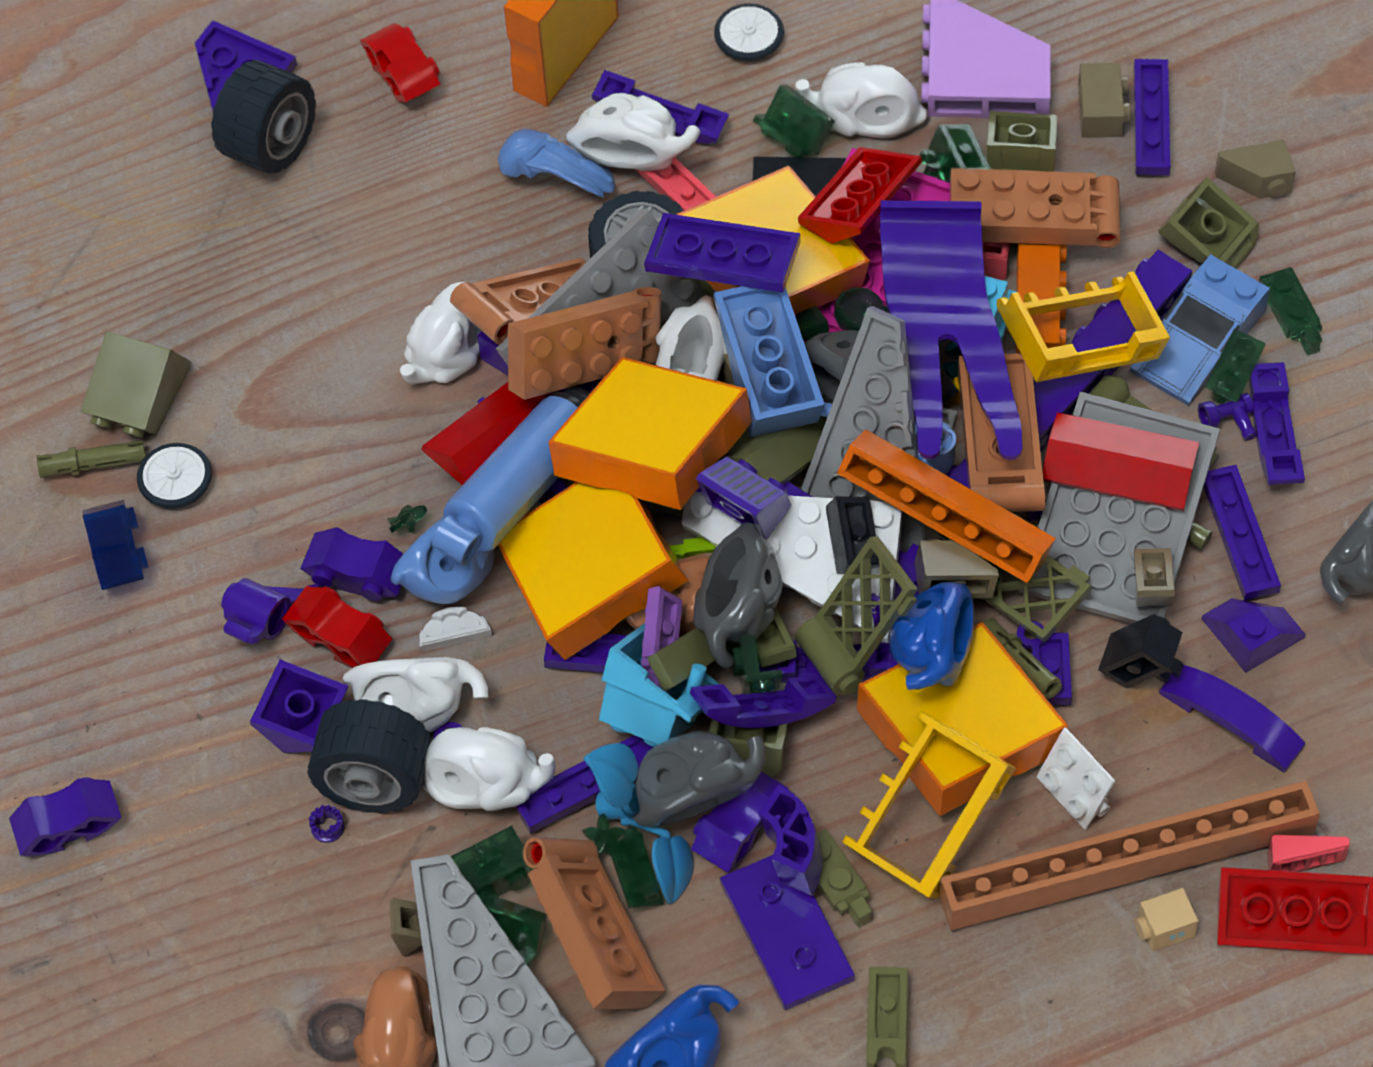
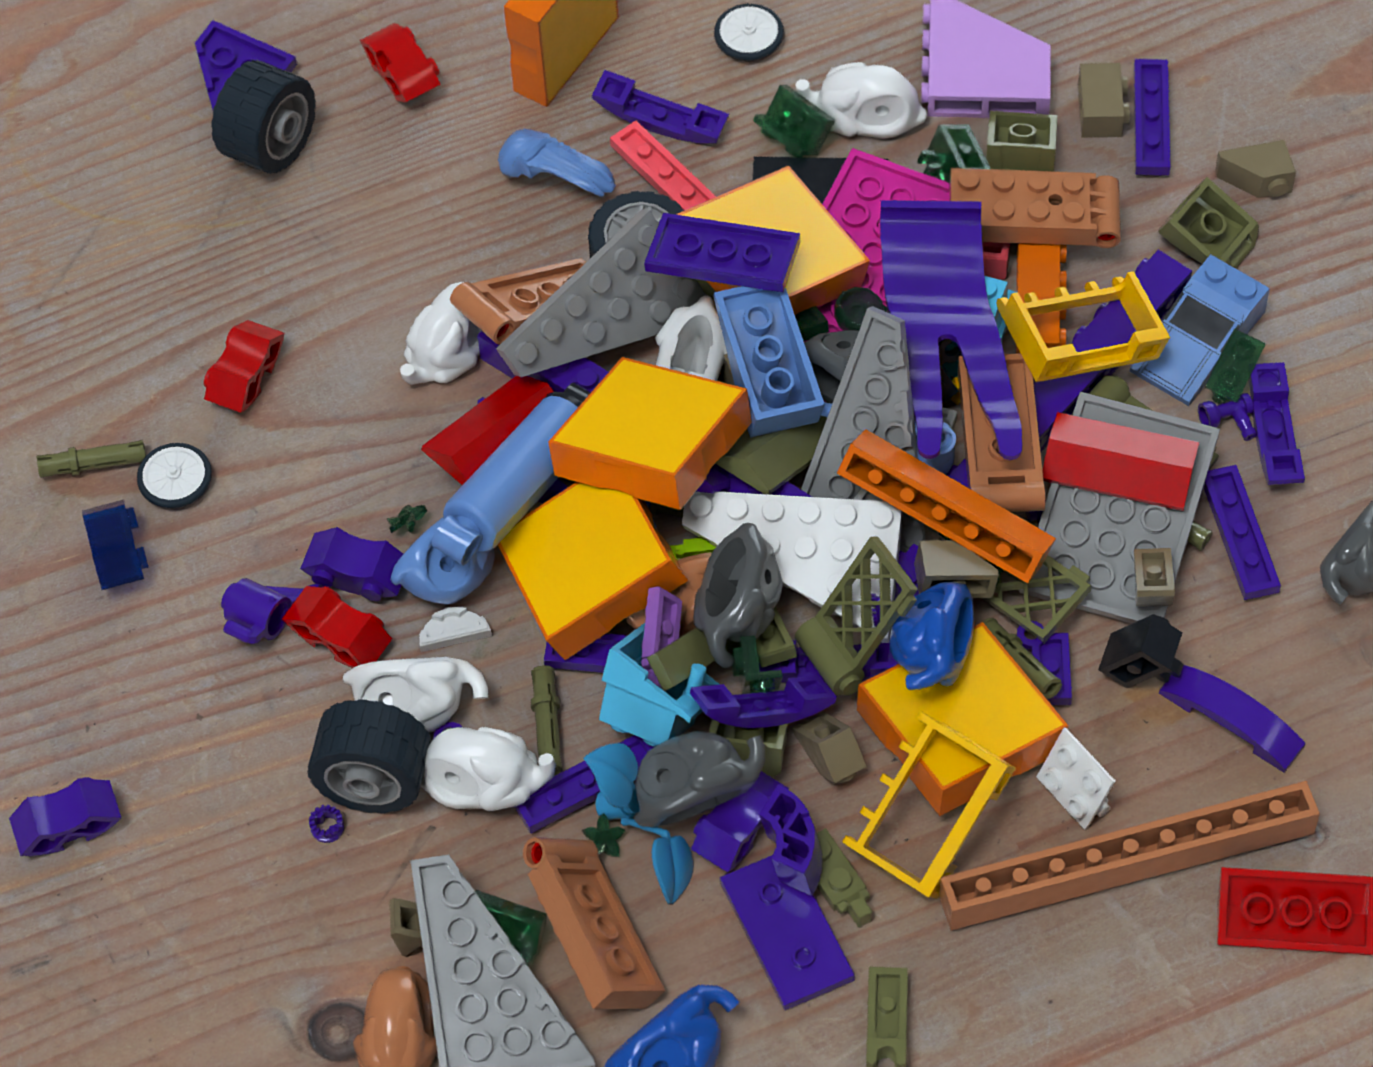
olive slope [80,331,192,438] -> none
dark purple slope [250,659,348,753] -> none
clear green brick [450,825,534,907] -> none
nougat hinge [508,287,661,400] -> none
white piece [566,93,700,171] -> none
clear green hinge [606,827,664,908] -> none
dark purple slope [696,456,792,540] -> none
red slope [797,147,922,244] -> none
black slope [826,496,879,574] -> none
tan brick [1134,888,1198,952] -> none
dark purple slope [1202,598,1306,673] -> none
clear green hinge [1259,267,1322,356] -> none
coral slope [1268,835,1350,872] -> none
none -> red brick [204,320,285,413]
none -> olive pin [530,665,563,776]
none -> dark tan slope [792,711,867,783]

